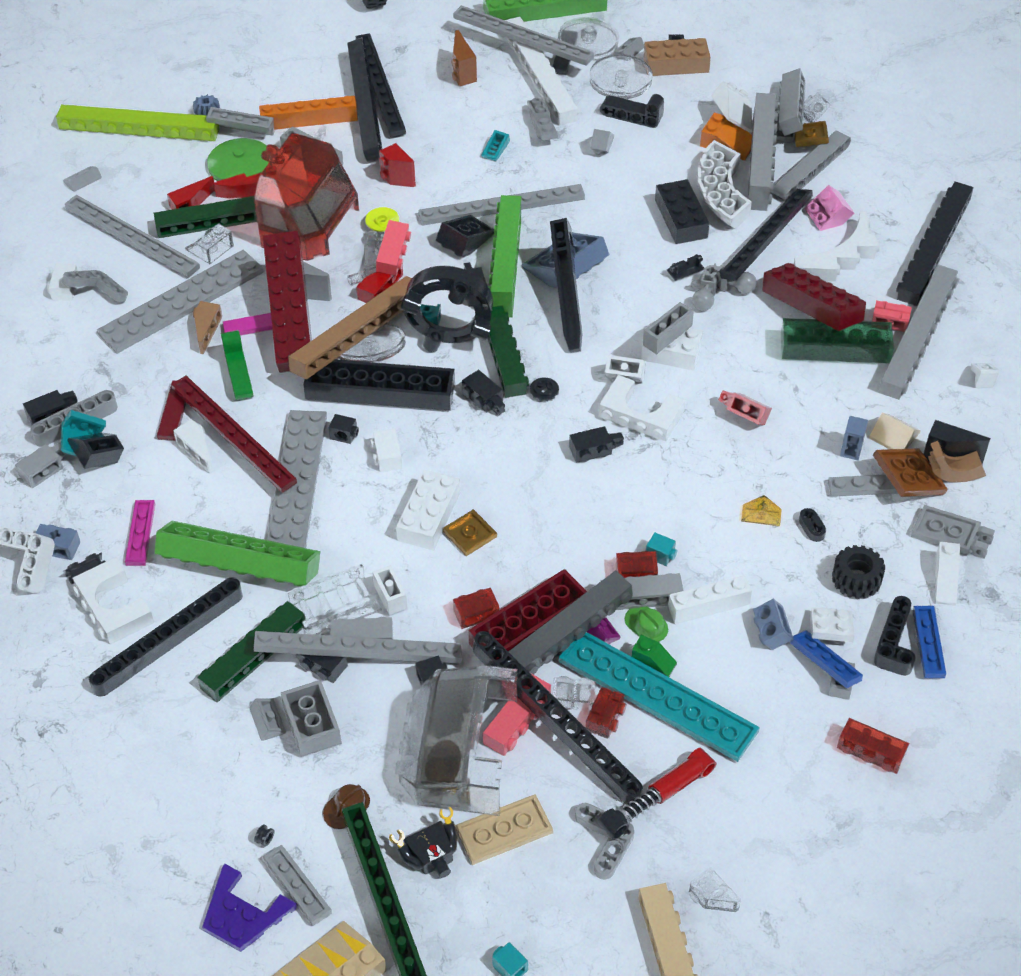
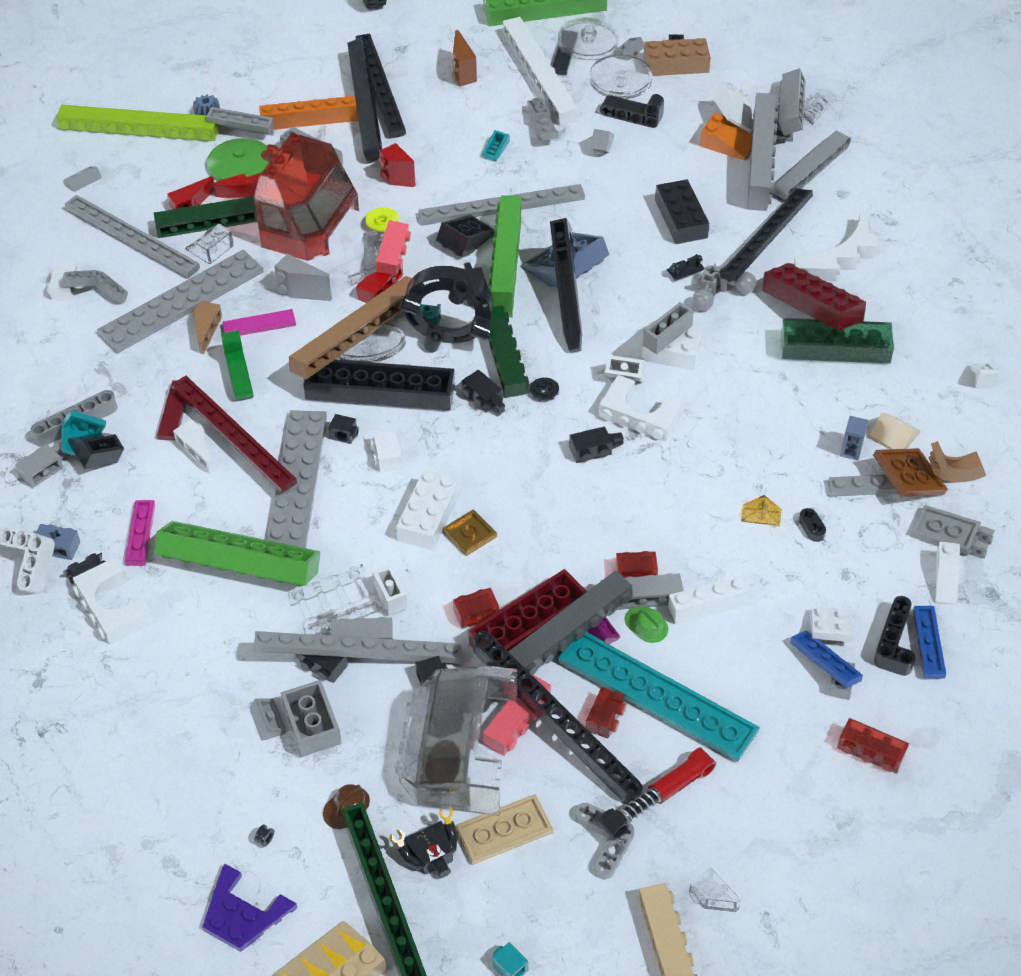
black hinge [22,390,78,425] -> none
black beam [89,577,243,697] -> none
dark green brick [197,601,307,702] -> none
dark red brick [263,230,312,373] -> none
light grey plate [263,844,332,926] -> none
light grey plate [453,5,594,66] -> none
clear brick [552,676,596,712] -> none
green slope [631,634,677,677] -> none
teal brick [645,532,677,567] -> none
white brick [697,140,752,228] -> none
hinge [718,390,772,425] -> none
sand blue brick [753,598,794,650] -> none
pearl gold tile [794,121,829,147] -> none
bright pink slope [804,185,855,231] -> none
black tyre [832,545,885,599] -> none
coral brick [871,300,912,332] -> none
light grey brick [878,265,959,400] -> none
black brick [896,181,974,306] -> none
black slope [923,419,991,465] -> none

